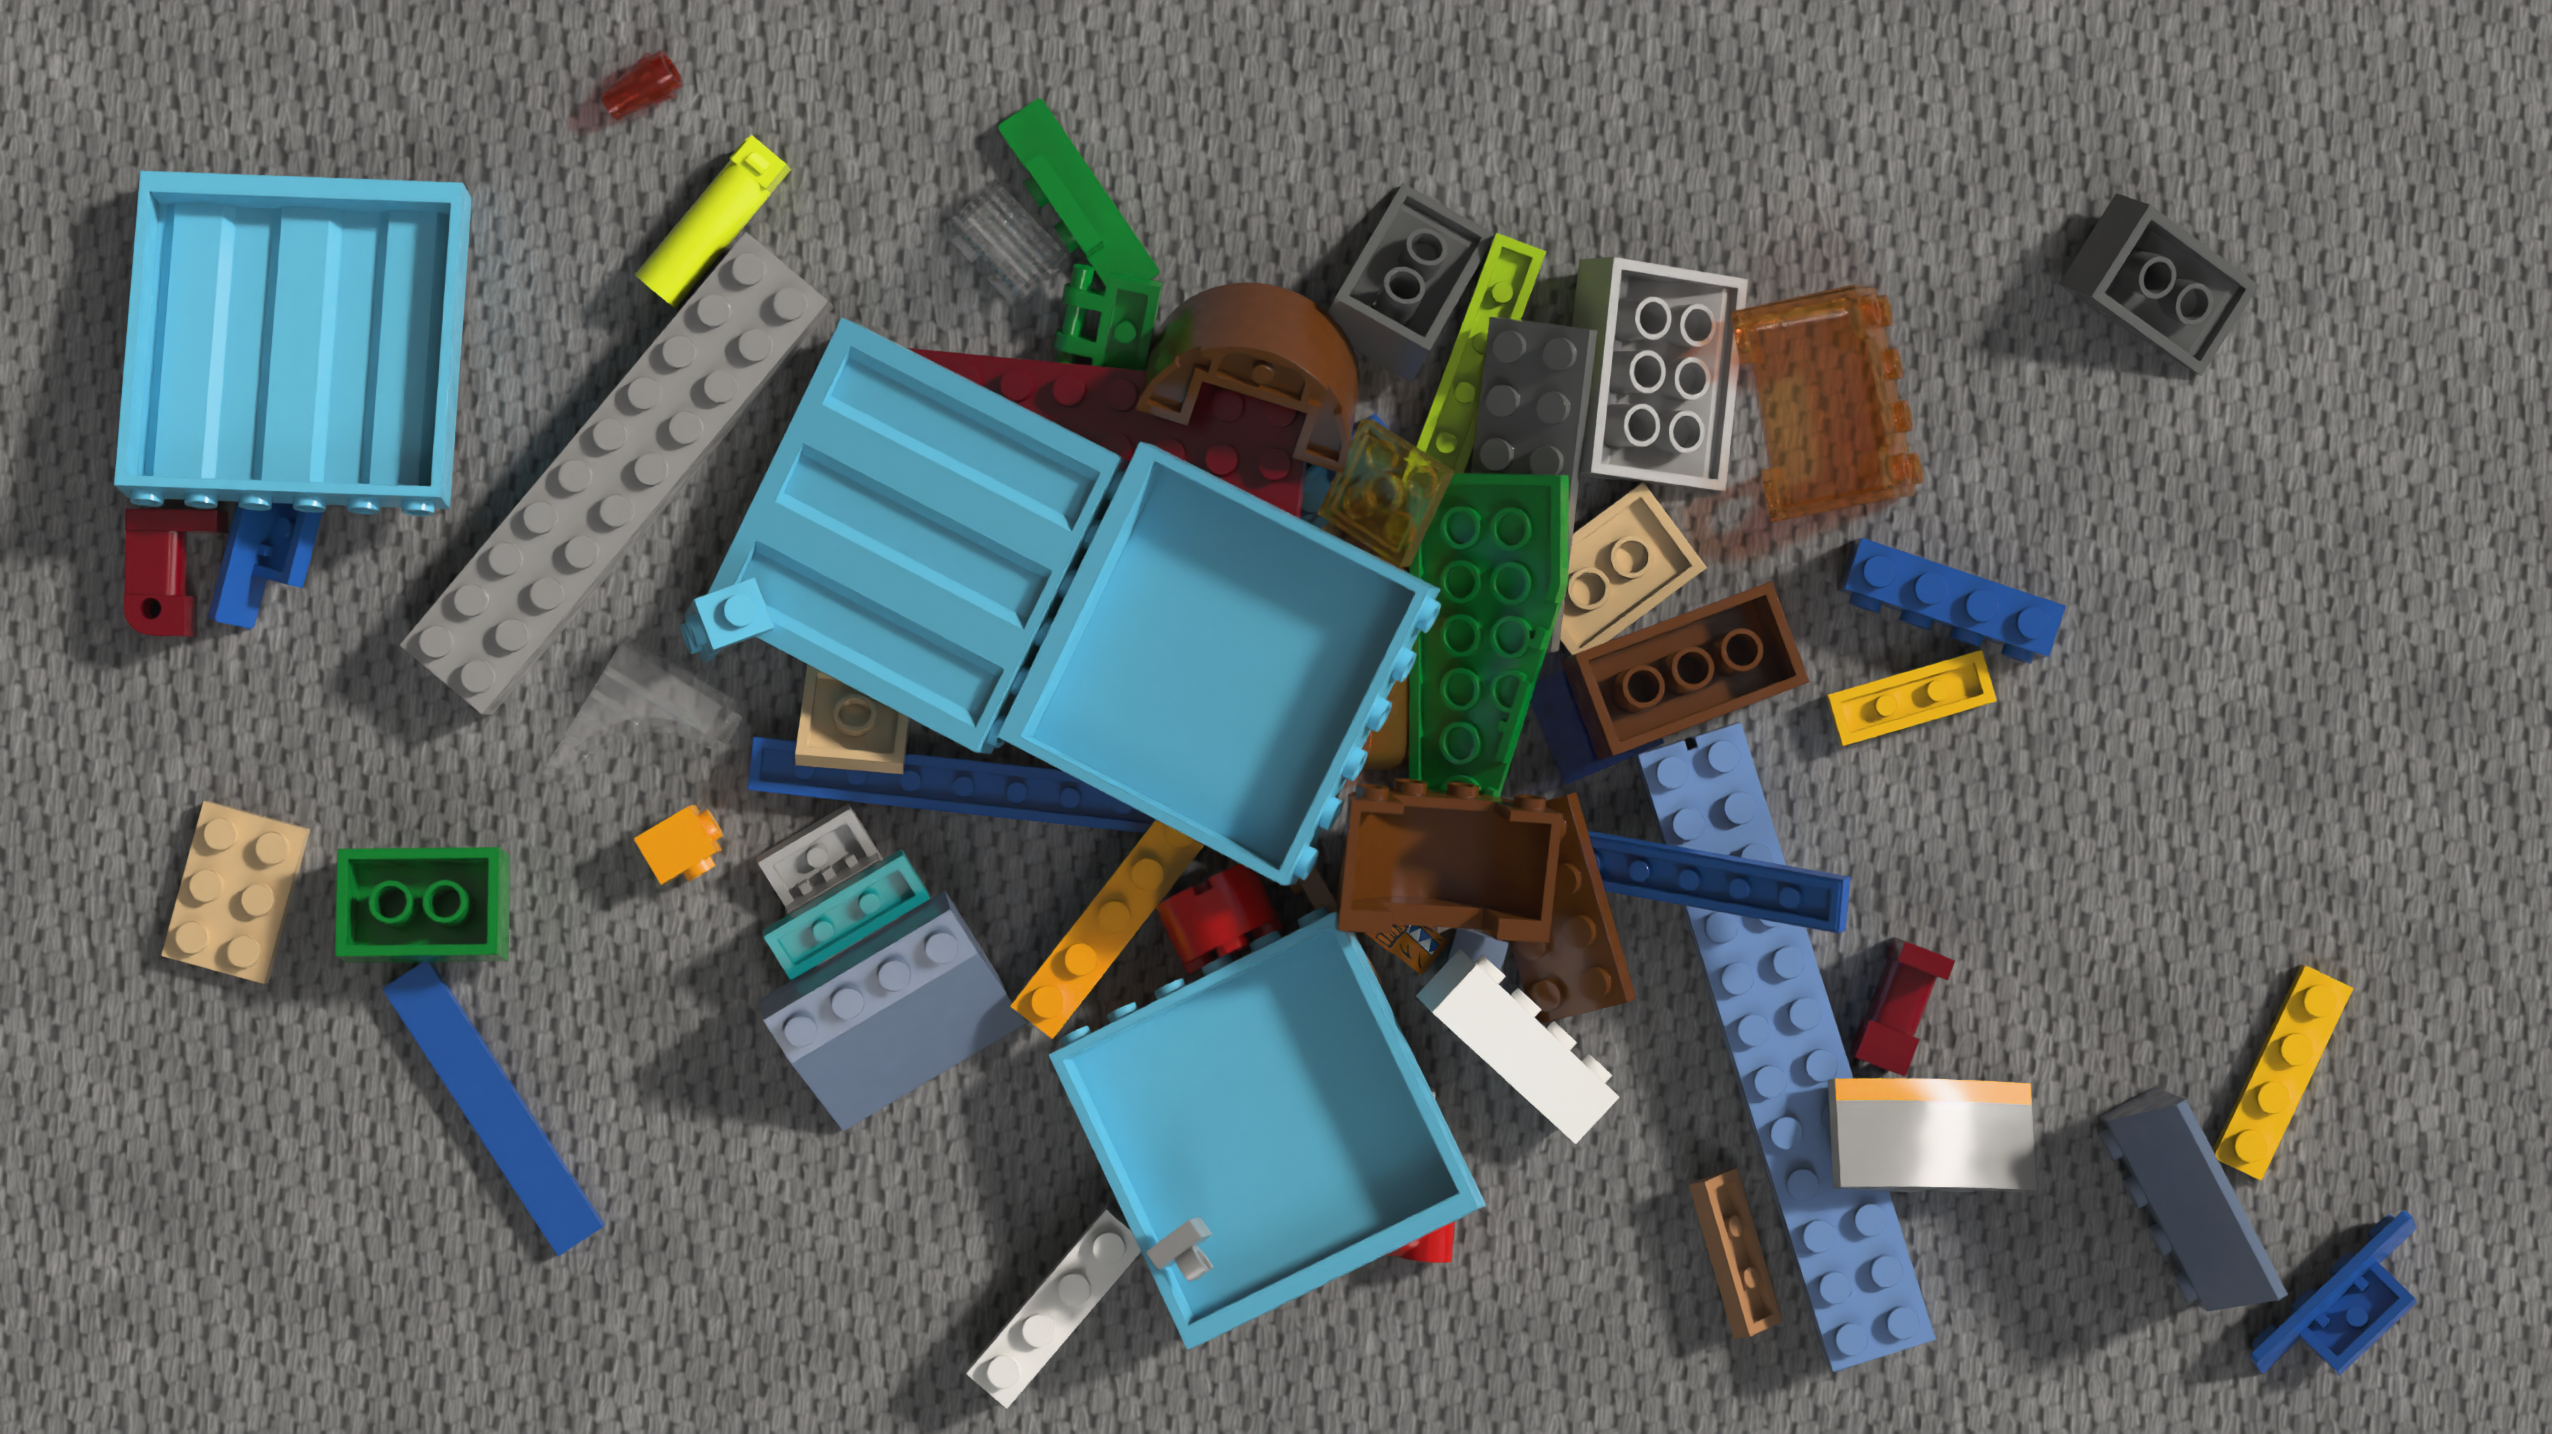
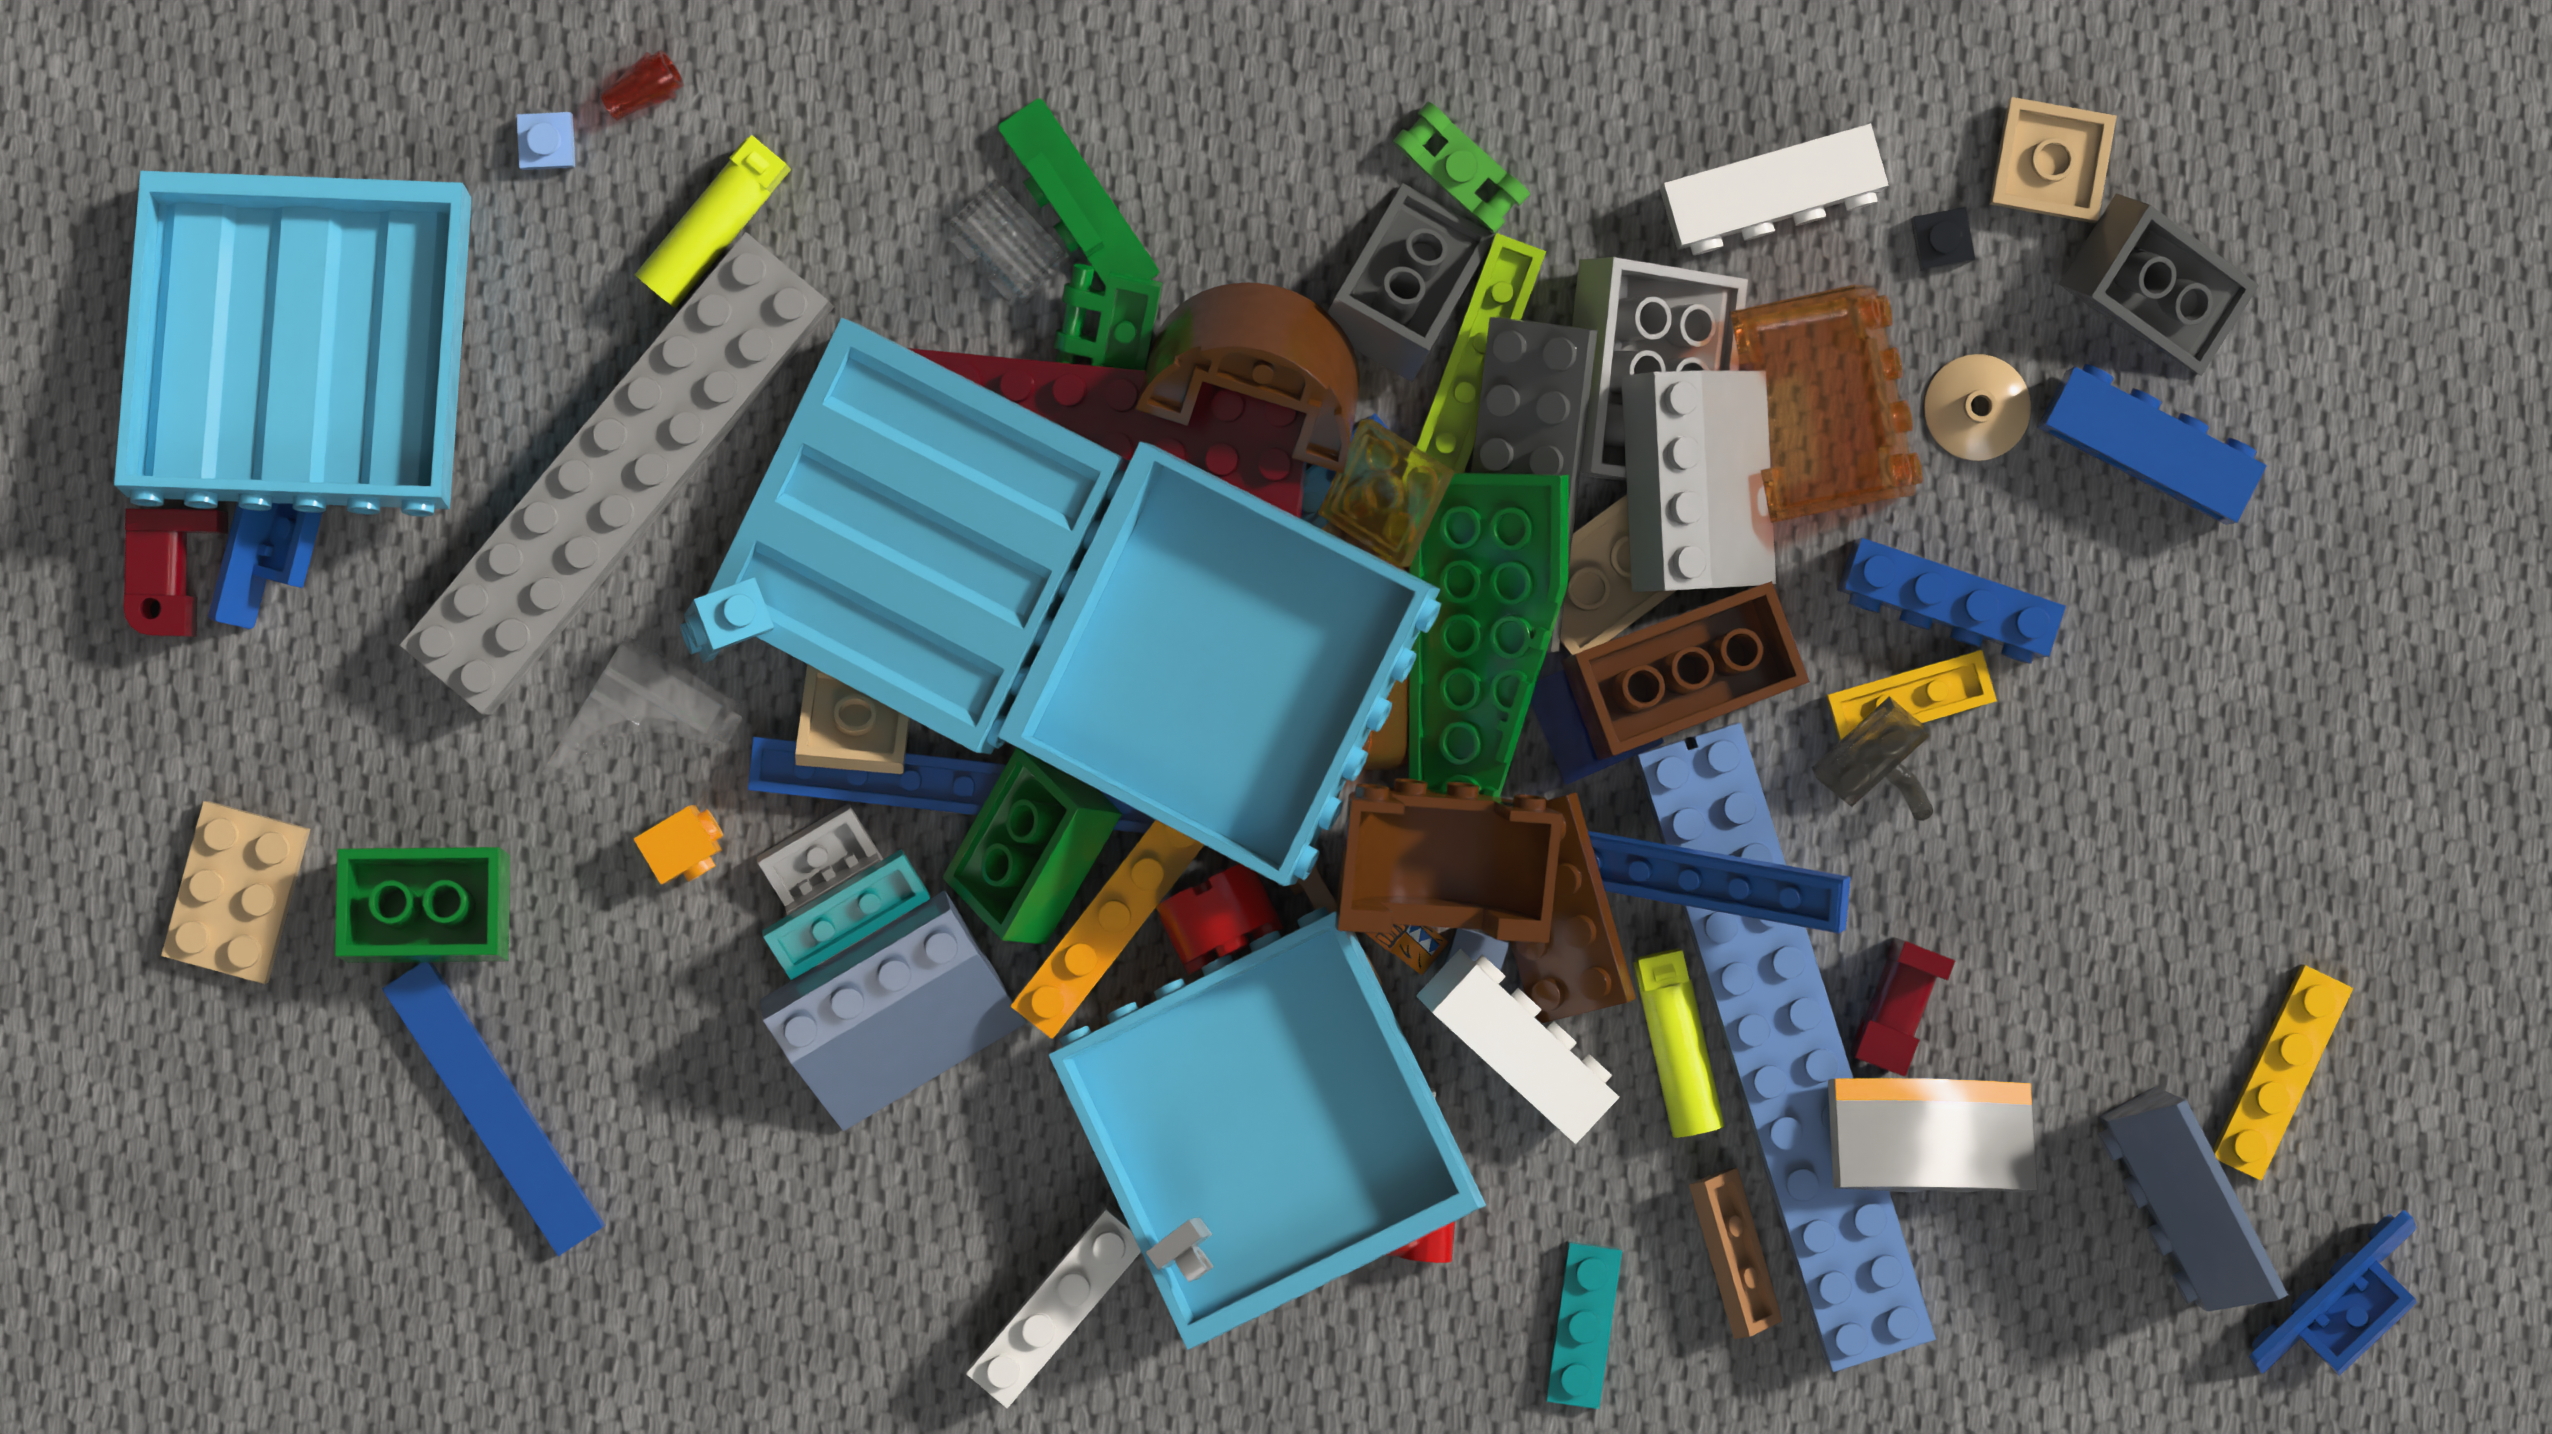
none -> light blue plate [517,112,575,170]
none -> green slope [942,747,1122,945]
none -> bright green plate [1392,101,1531,234]
none -> teal plate [1545,1241,1622,1409]
none -> light grey slope [1621,370,1776,592]
none -> neon yellow piece [1633,948,1725,1138]
none -> white brick [1660,123,1889,255]
none -> clear smoke plate [1812,696,1933,821]
none -> black plate [1911,207,1975,271]
none -> tan dish [1924,354,2031,461]
none -> tan plate [1989,97,2117,223]
none -> blue brick [2037,364,2267,525]

